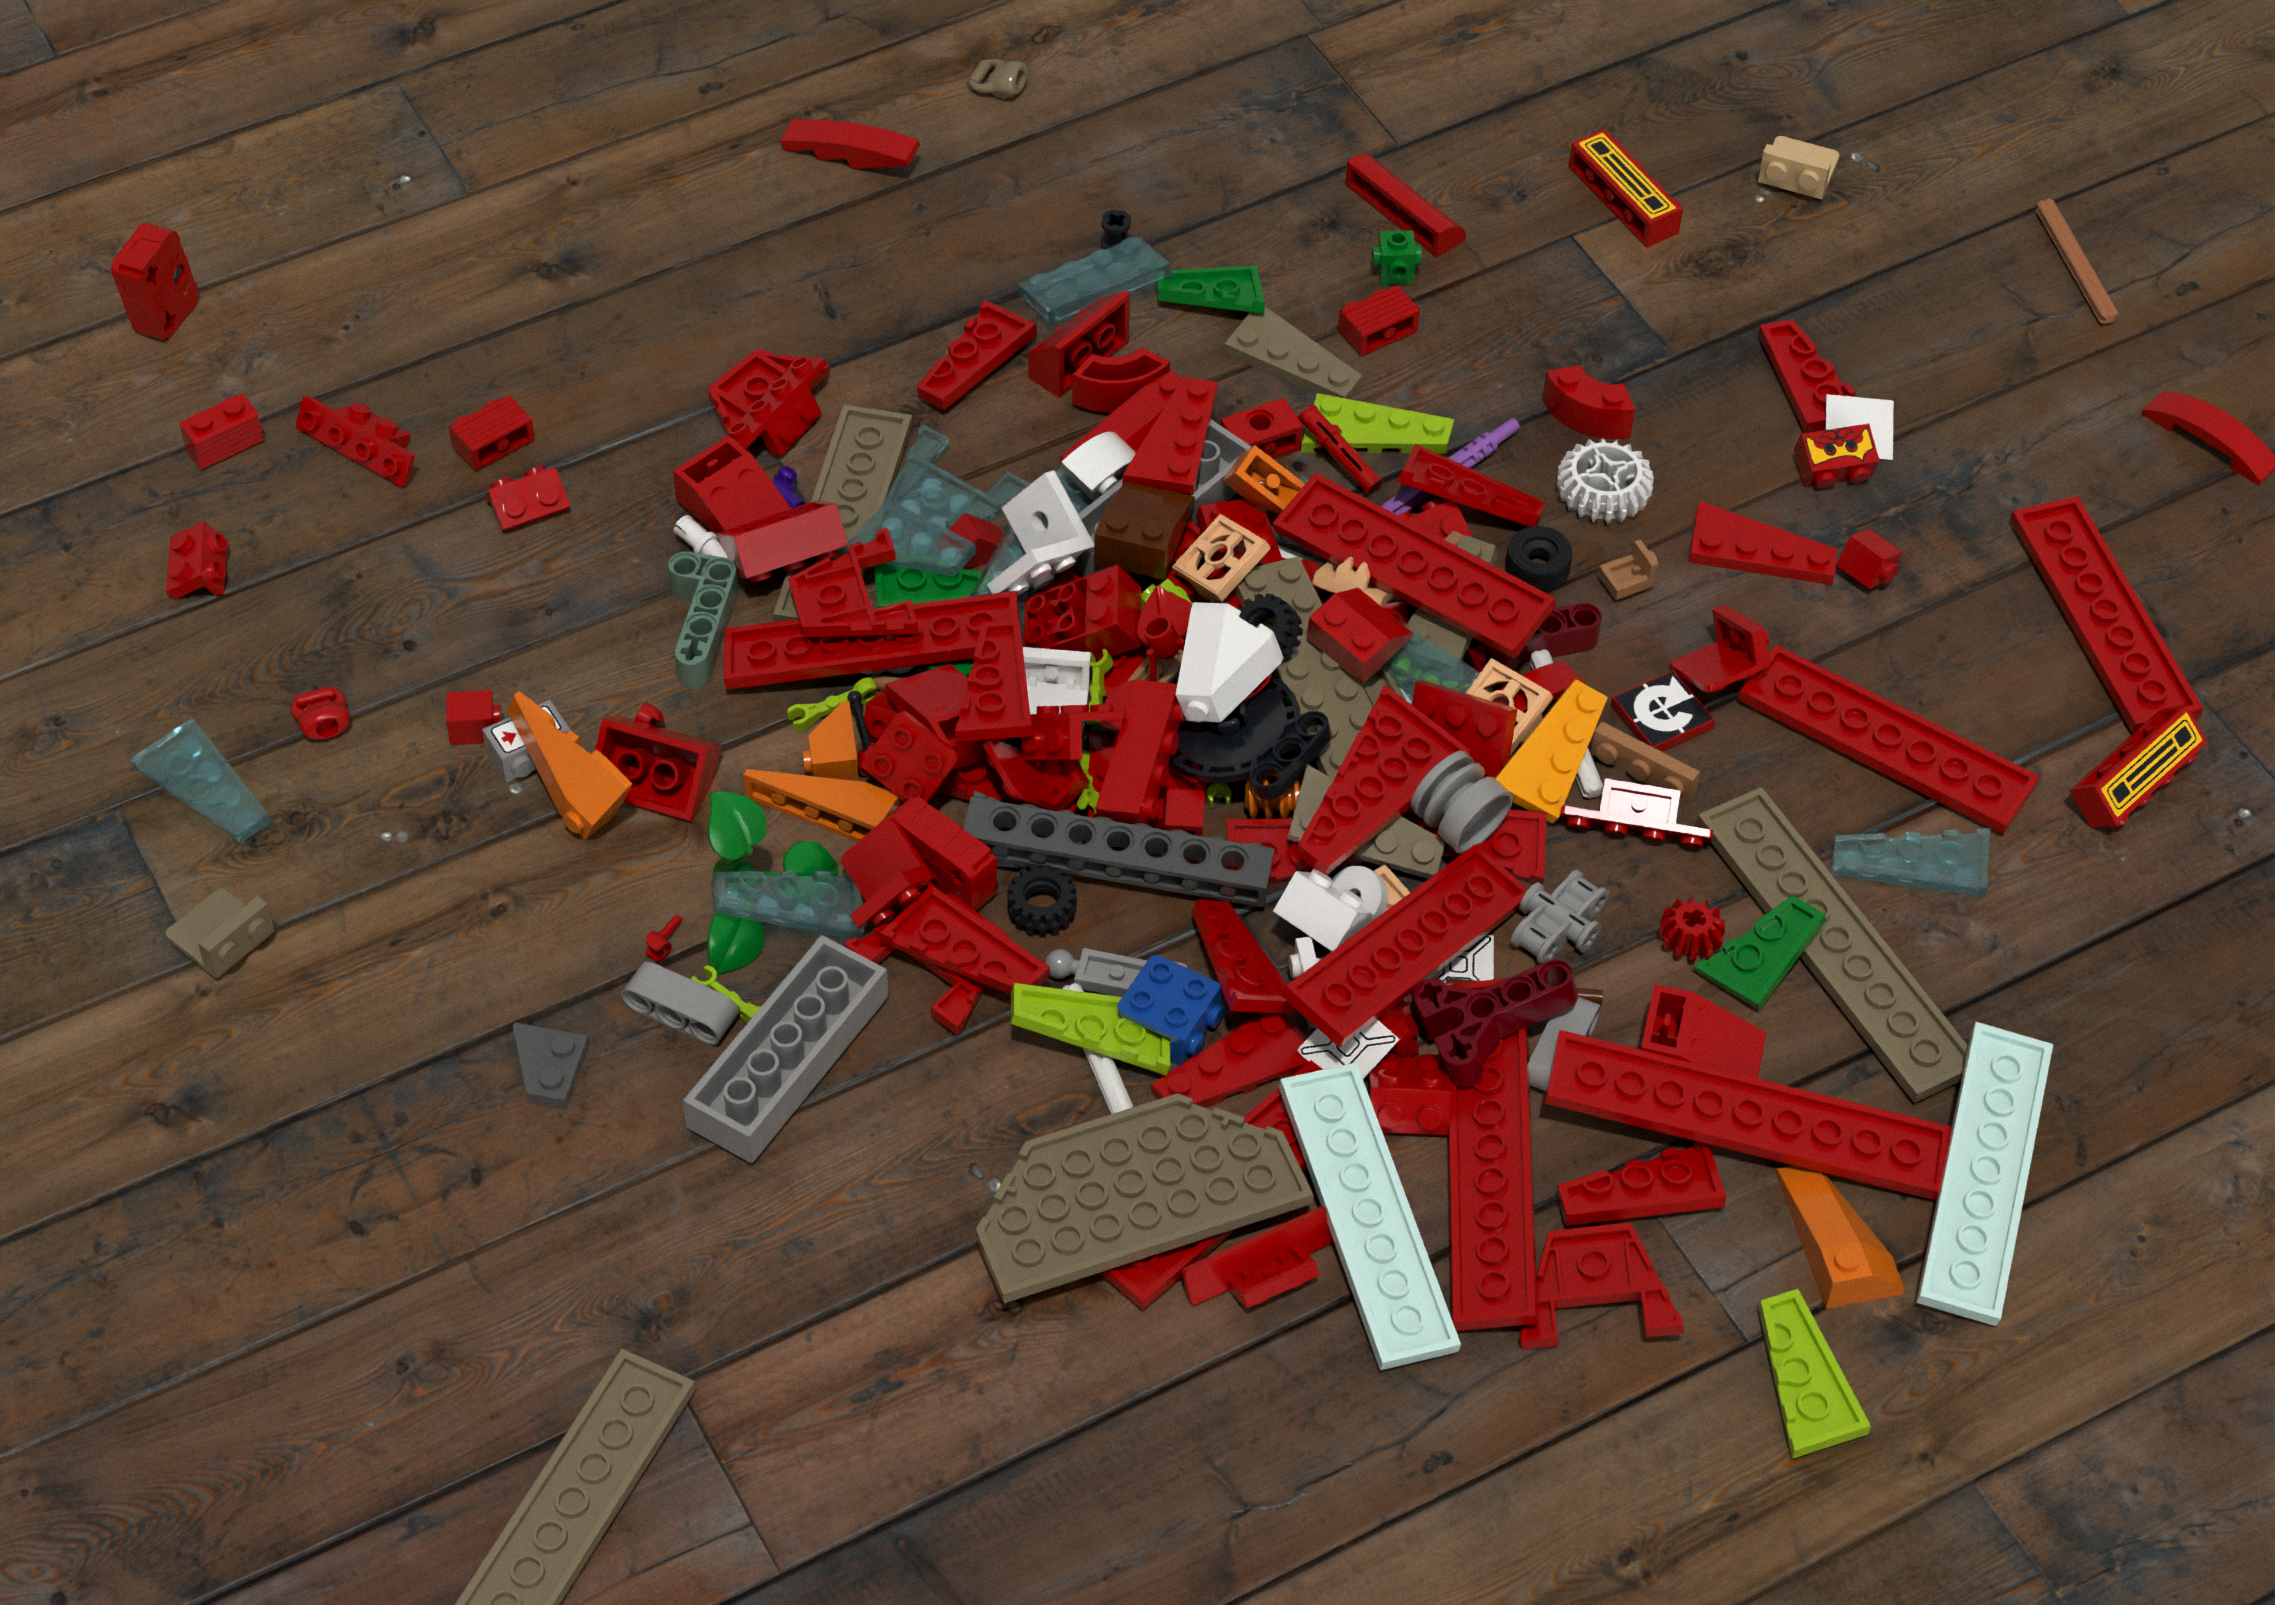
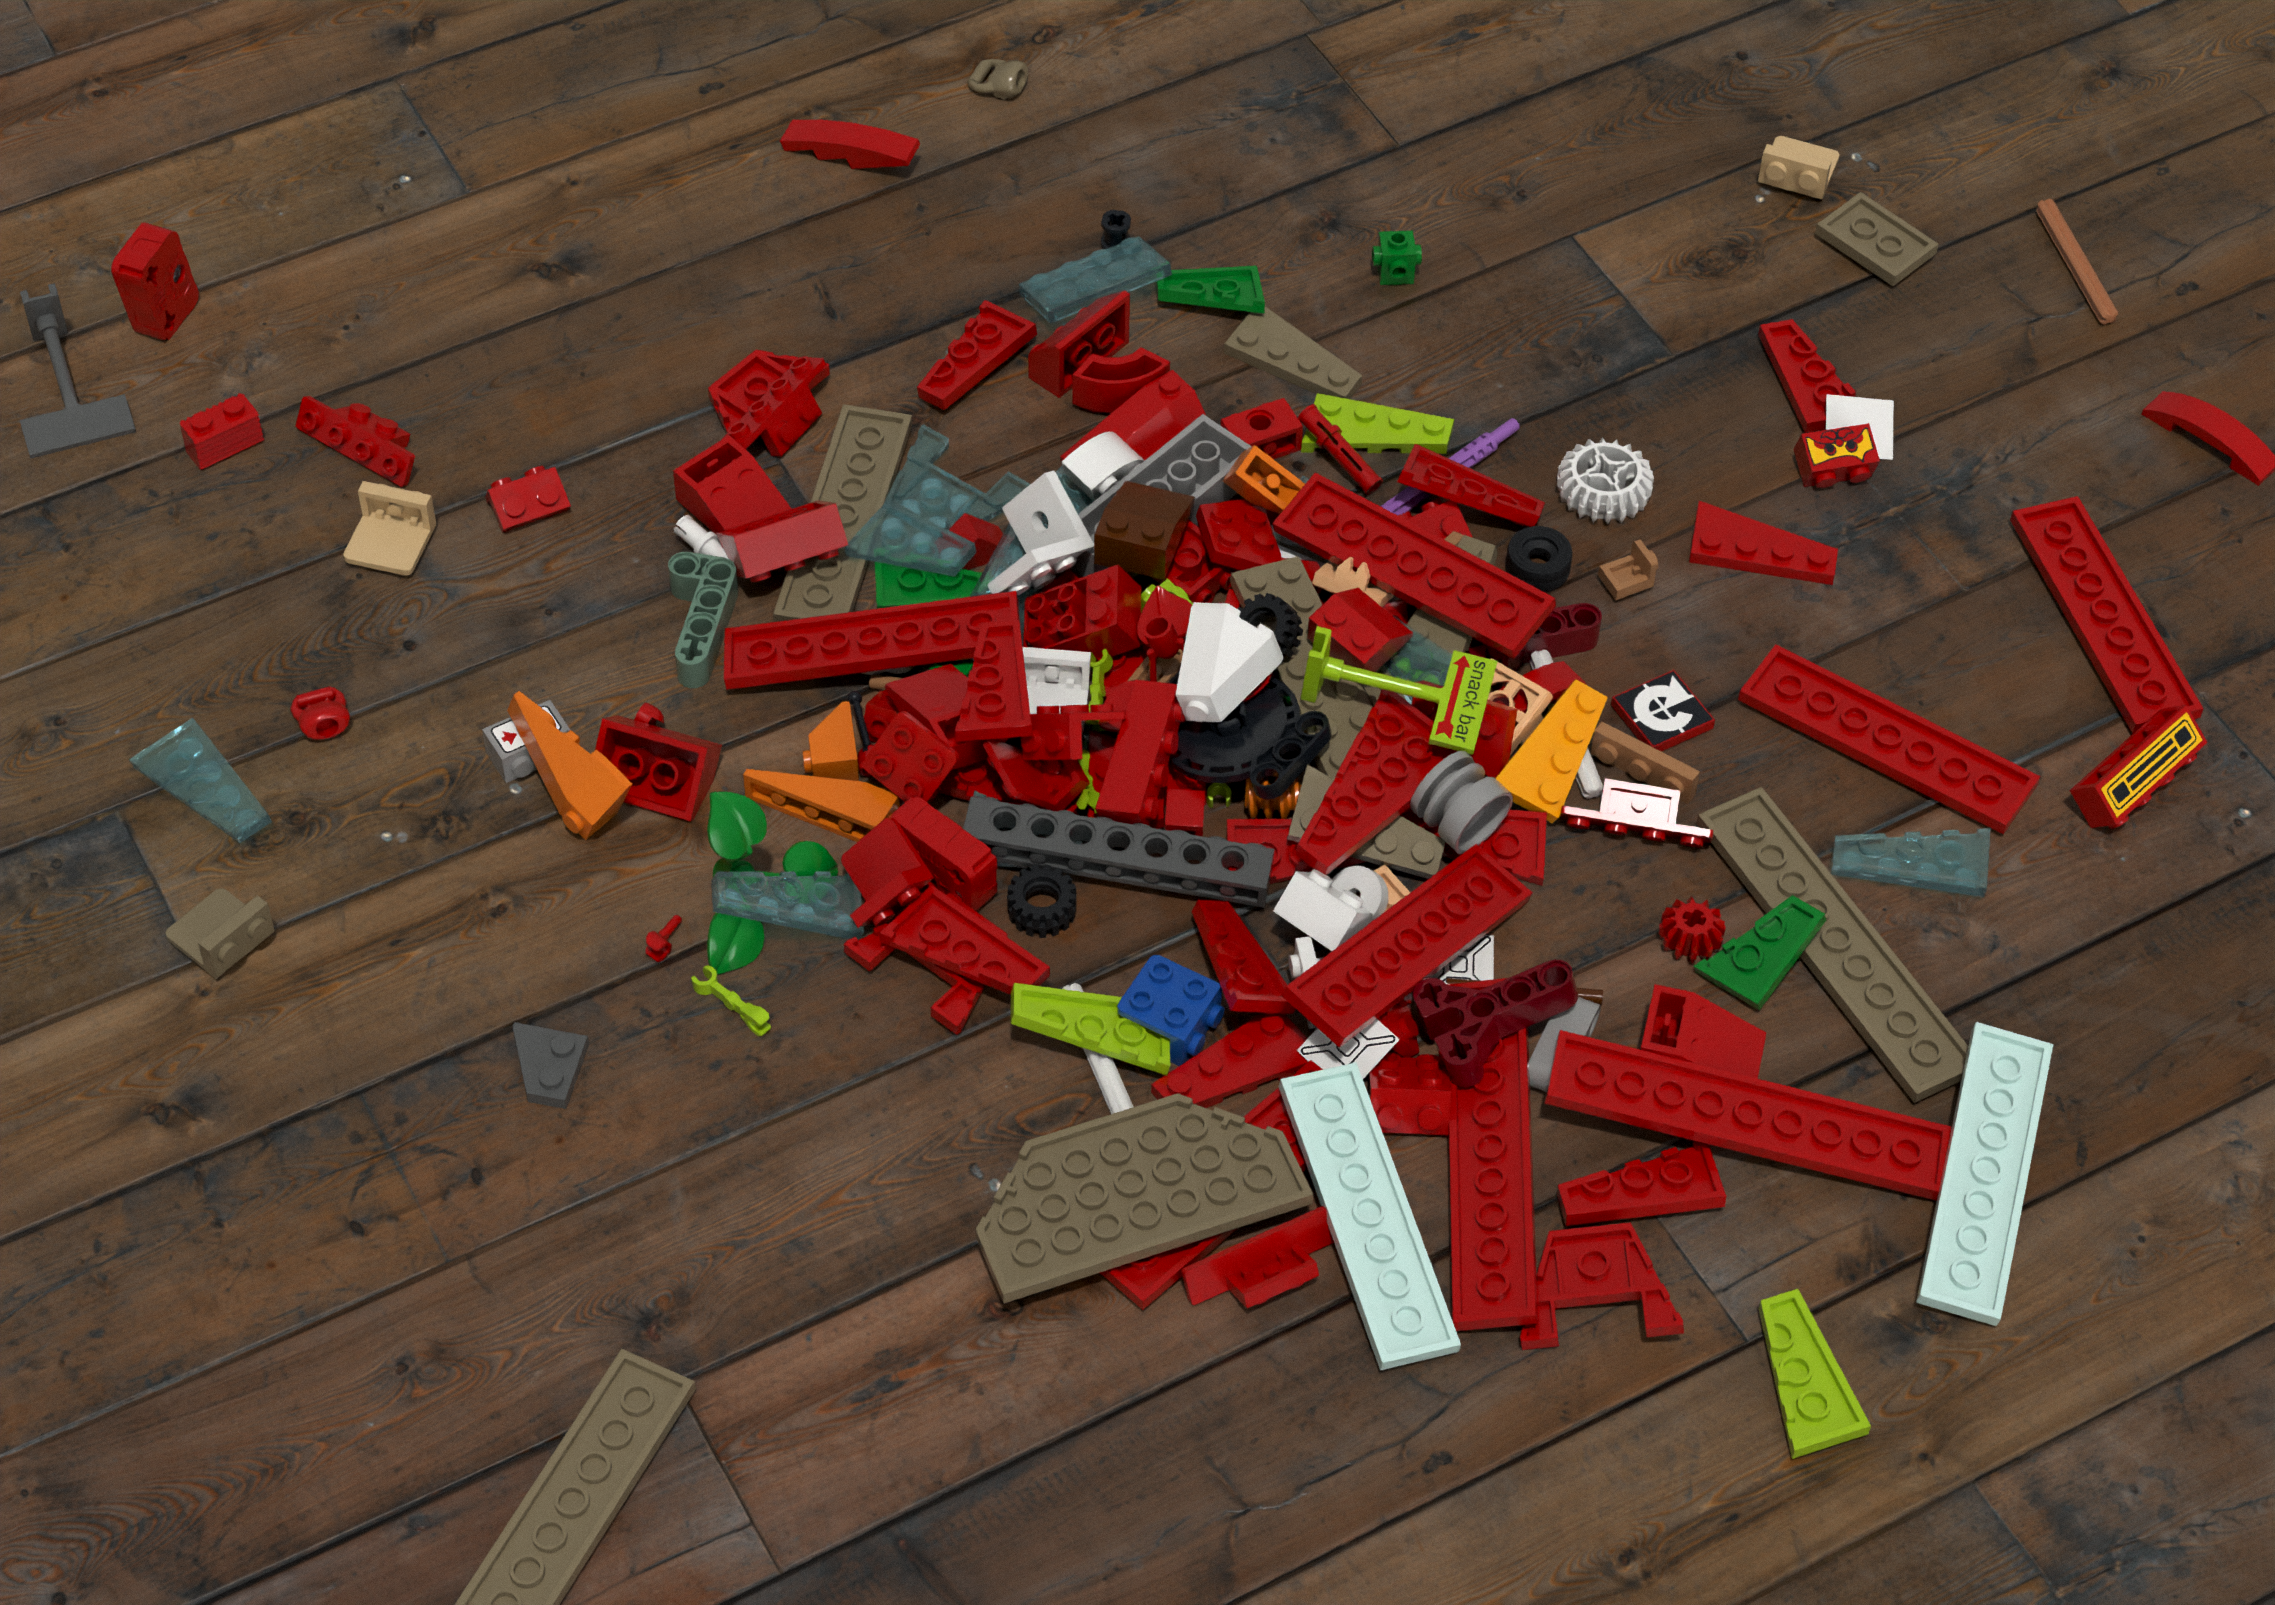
red bracket [166,521,228,600] -> none
red brick [446,690,502,745] -> none
red brick [448,395,535,471] -> none
light grey beam [621,962,739,1045] -> none
light grey brick [683,935,888,1164] -> none
dark purple arm [772,466,805,508] -> none
lime piece [787,677,877,733] -> none
red wing [788,528,920,638] -> none
light grey plate [1044,948,1188,997] -> none
red wing [1122,377,1218,495] -> none
light nougat piece [1172,514,1271,603] -> none
red brick [1338,285,1420,356] -> none
red brick [1345,154,1466,258] -> none
light grey axle [1511,869,1610,964] -> none
red brick [1542,365,1635,439] -> none
red brick [1569,129,1683,248] -> none
red bracket [1670,604,1770,693] -> none
orange wedge [1776,1165,1905,1309] -> none
red brick [1836,529,1903,589] -> none
none -> dark grey piece [19,283,136,459]
none -> tan bracket [344,481,436,575]
none -> lime piece [1301,626,1498,755]
none -> dark tan plate [1815,192,1939,286]

